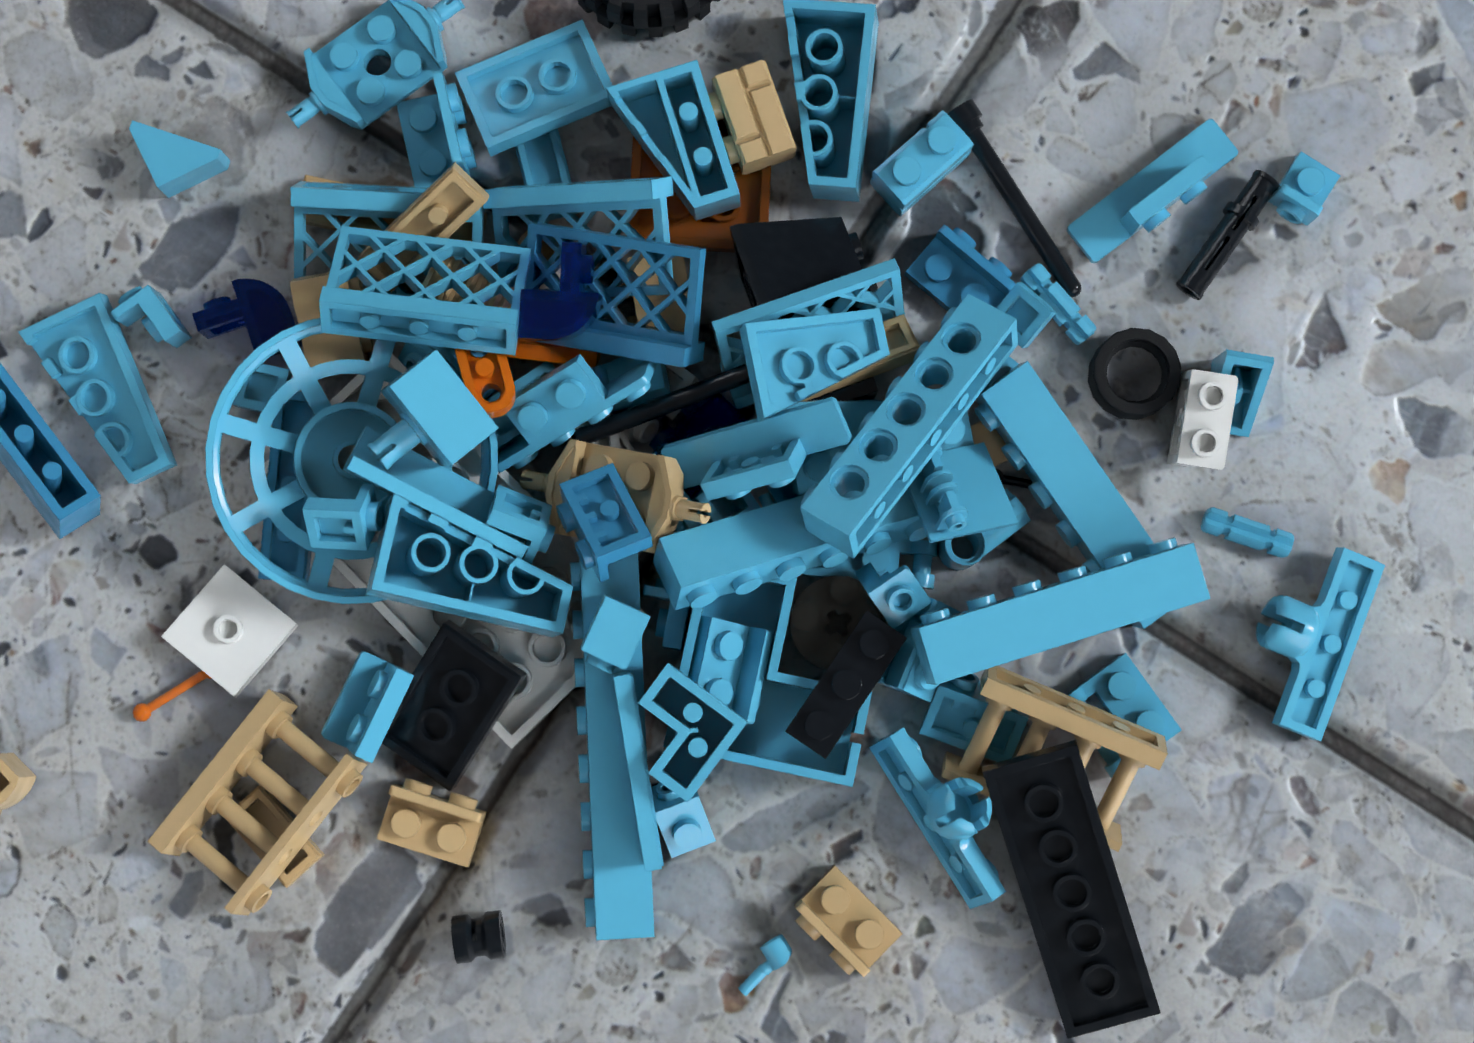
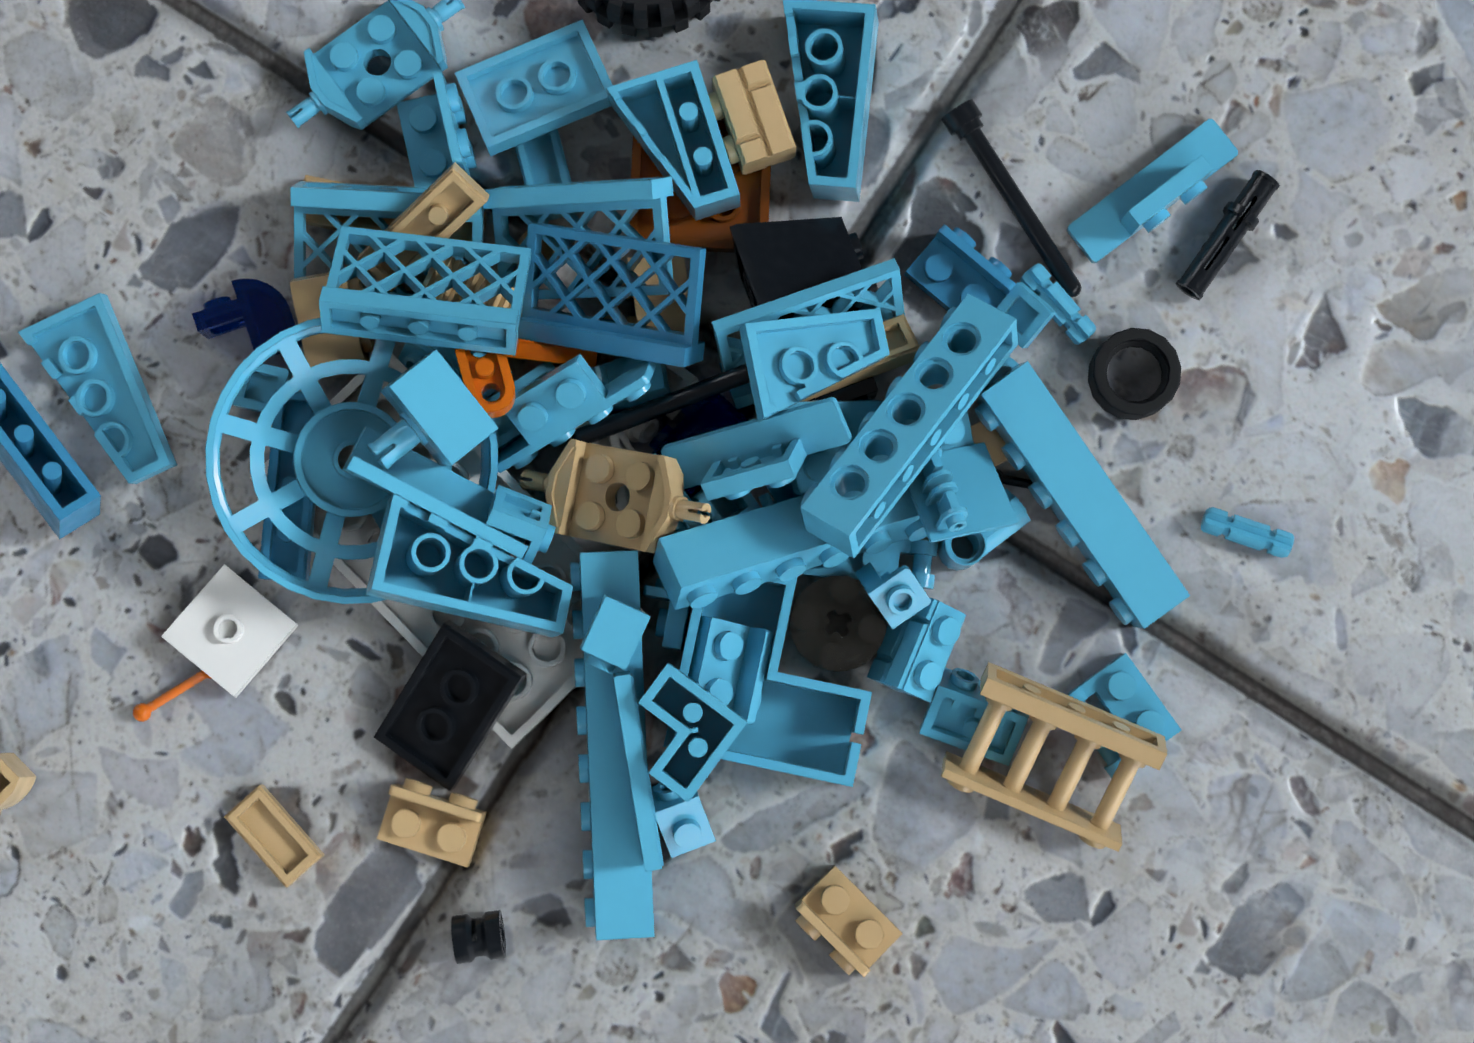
medium azure bracket [110,285,192,348] -> none
medium azure slope [129,120,231,198] -> none
tan fence [147,689,368,916] -> none
medium azure bracket [302,484,384,551] -> none
medium azure bracket [321,651,414,763] -> none
clear blue brick [518,242,603,342] -> none
dark azure bracket [556,463,653,582] -> none
medium azure hand [738,934,792,996] -> none
black plate [785,611,907,759] -> none
medium azure plate [869,727,1006,909] -> none
medium azure brick [870,110,974,217] -> none
medium azure brick [910,537,1211,685] -> none
black plate [982,740,1161,1039] -> none
white bracket [1167,369,1238,470] -> none
medium azure slope [1210,349,1274,437] -> none
medium azure plate [1256,547,1385,741] -> none
medium azure bracket [1268,151,1340,226] -> none

